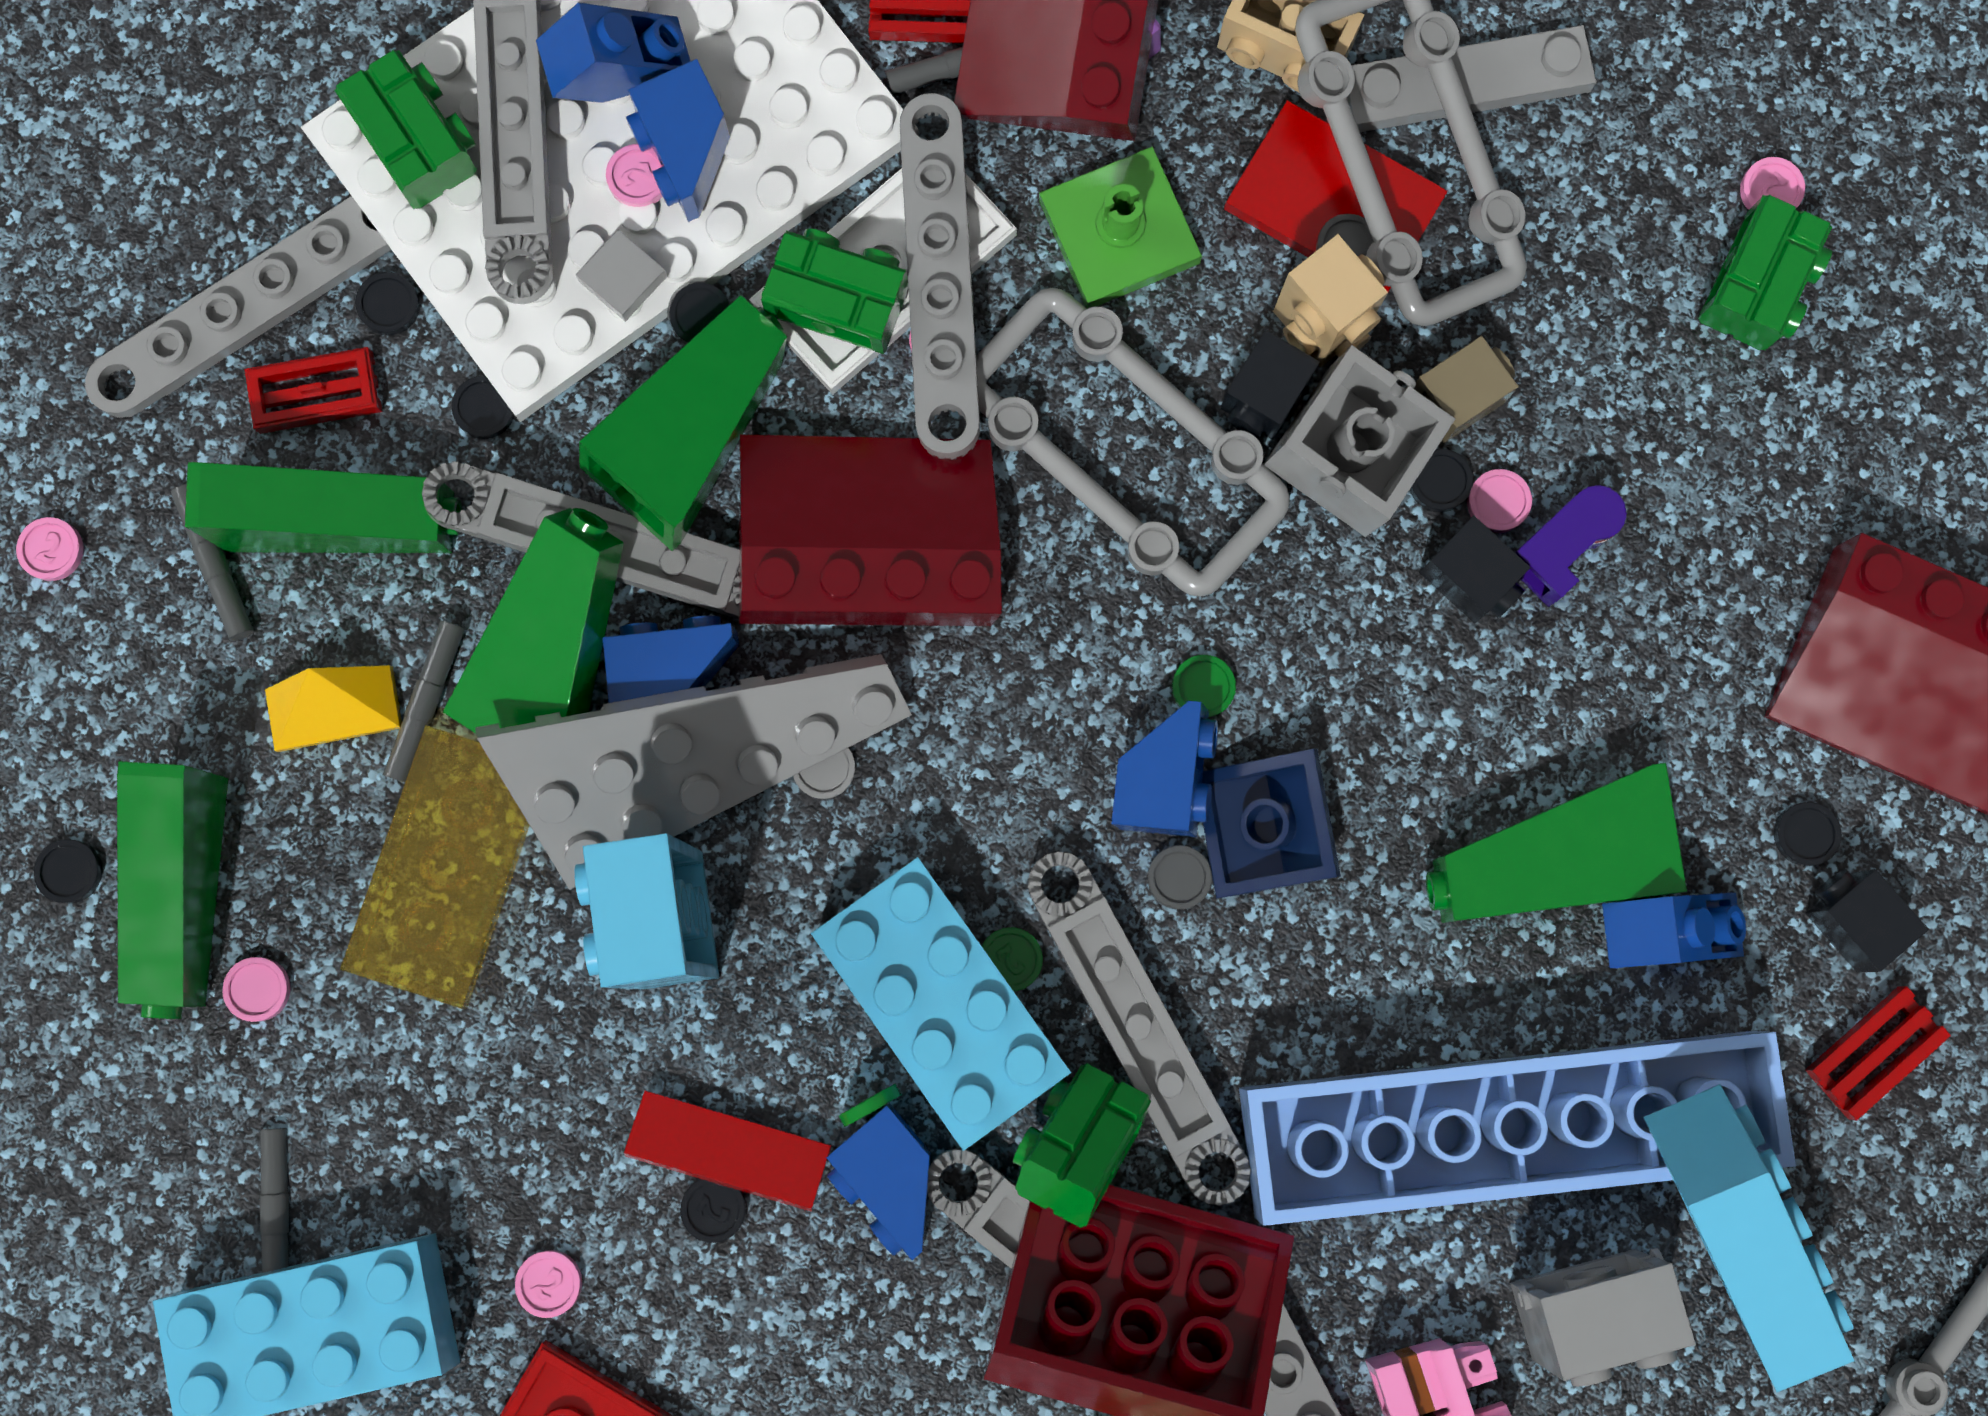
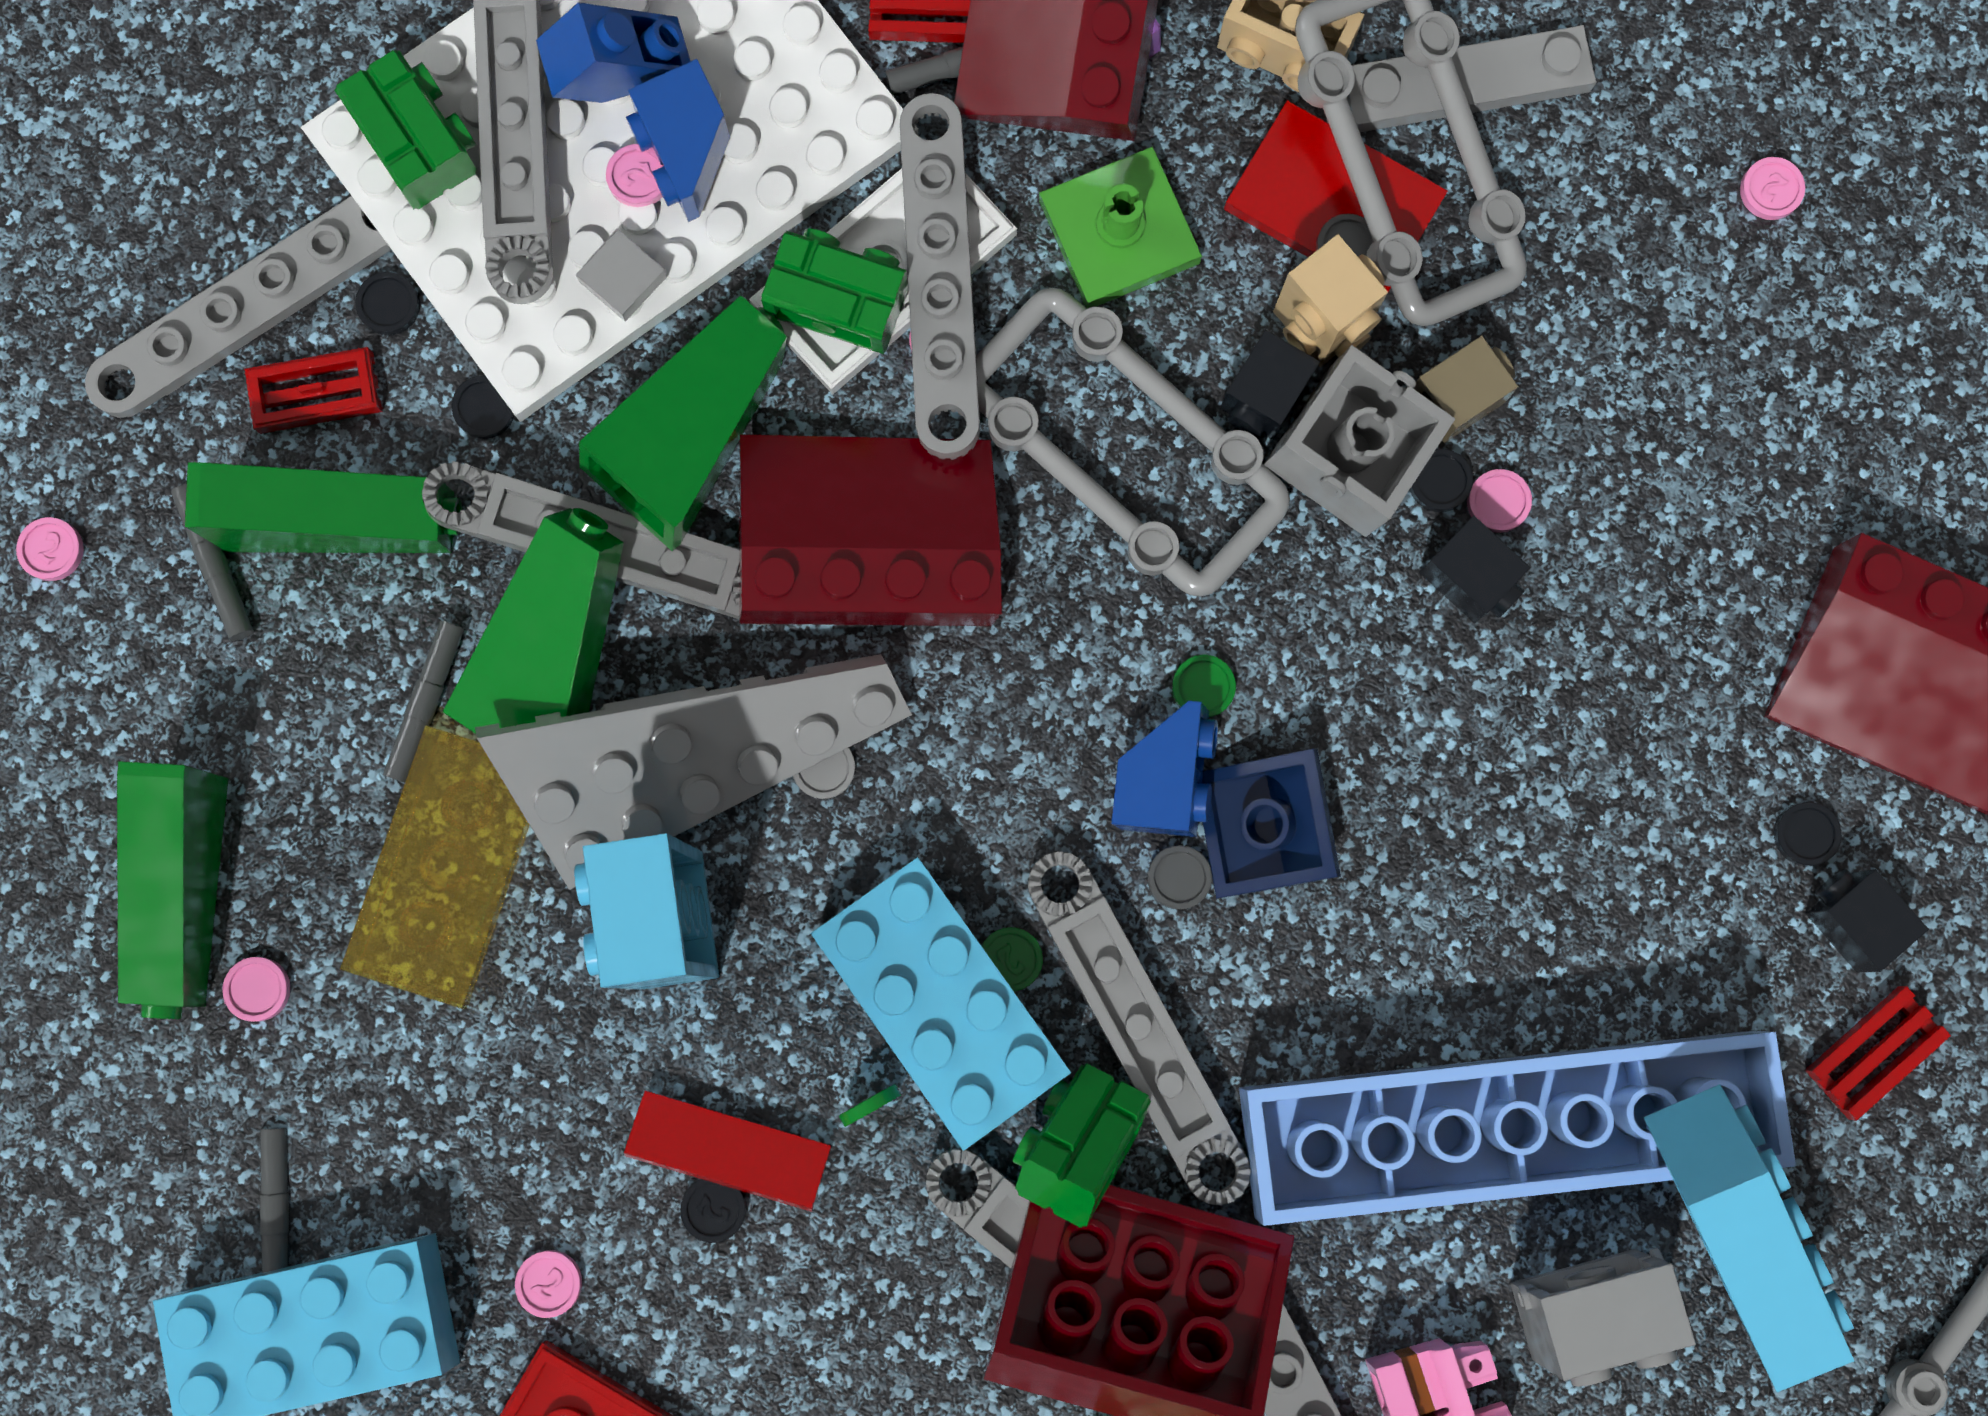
black piece [34,839,102,904] -> none
yellow slope [265,665,402,752] -> none
blue slope [603,616,739,703] -> none
black piece [667,281,730,343] -> none
blue slope [826,1103,931,1260] -> none
green slope [1426,763,1687,923] -> none
dark purple leg [1515,485,1627,607] -> none
blue slope [1602,893,1746,969] -> none
green brick [1698,195,1832,350] -> none

